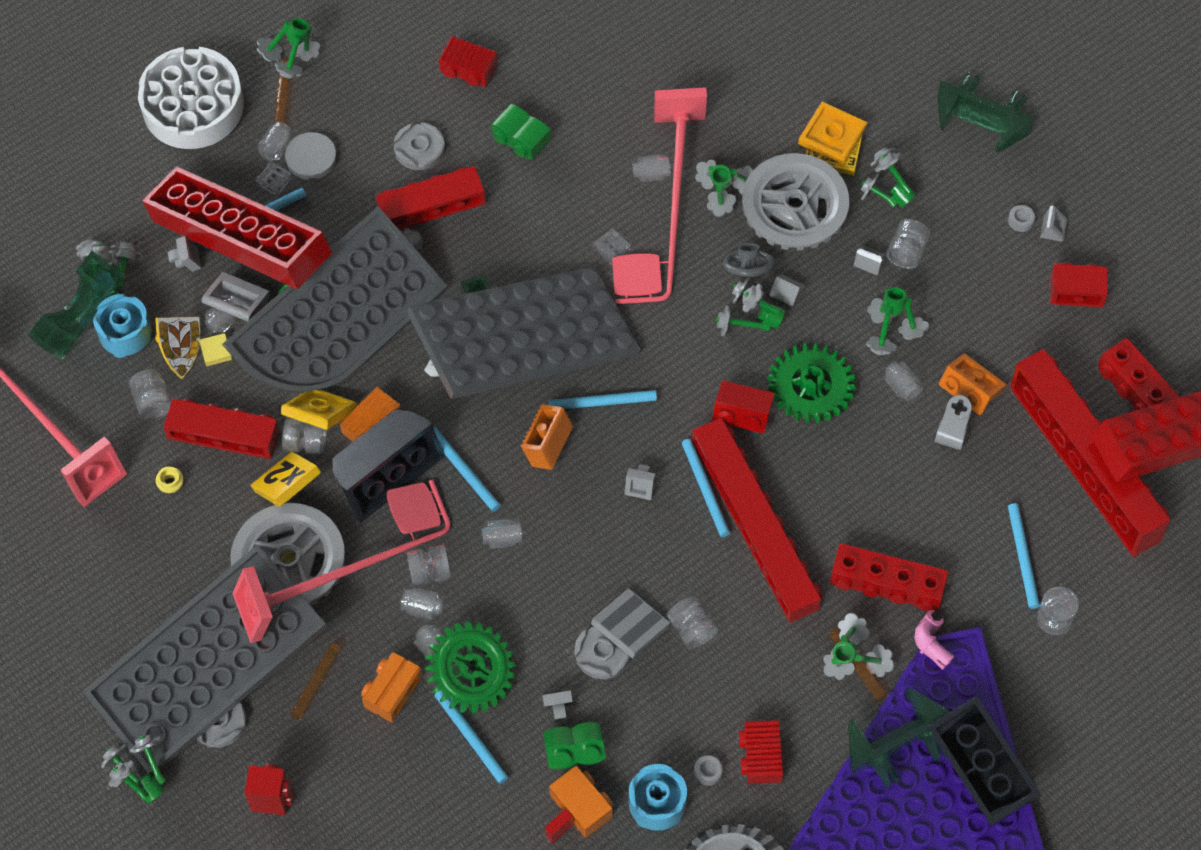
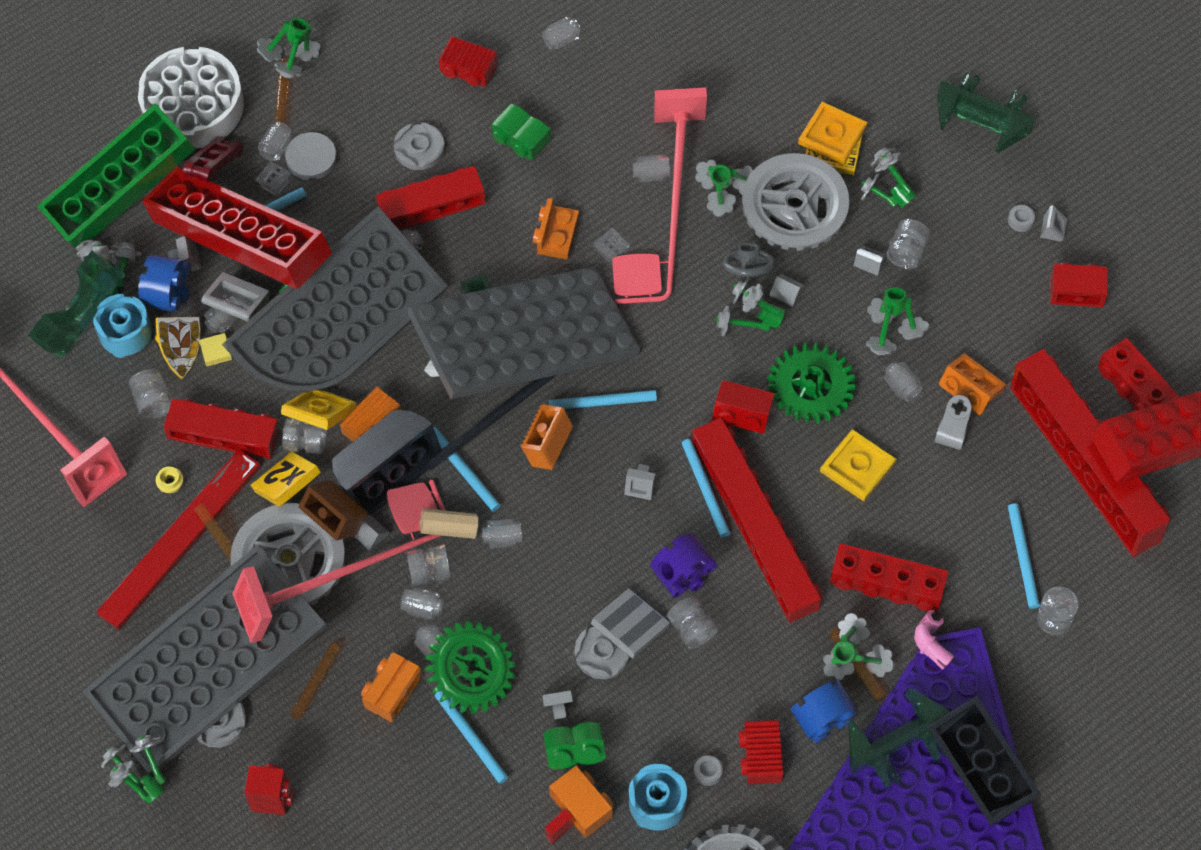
none -> green brick [37,103,196,252]
none -> red tile [96,449,260,630]
none -> blue brick [139,255,191,312]
none -> dark red plate [183,137,243,182]
none -> clear orange bar [194,504,232,561]
none -> reddish brown brick [298,480,368,541]
none -> light grey slope [353,515,390,552]
none -> tan axle [419,508,478,539]
none -> black piece [425,375,554,470]
none -> orange bracket [533,198,579,260]
none -> clear brick [542,16,581,50]
none -> dark purple brick [650,533,718,598]
none -> blue brick [790,680,857,744]
none -> yellow tile [820,429,896,502]

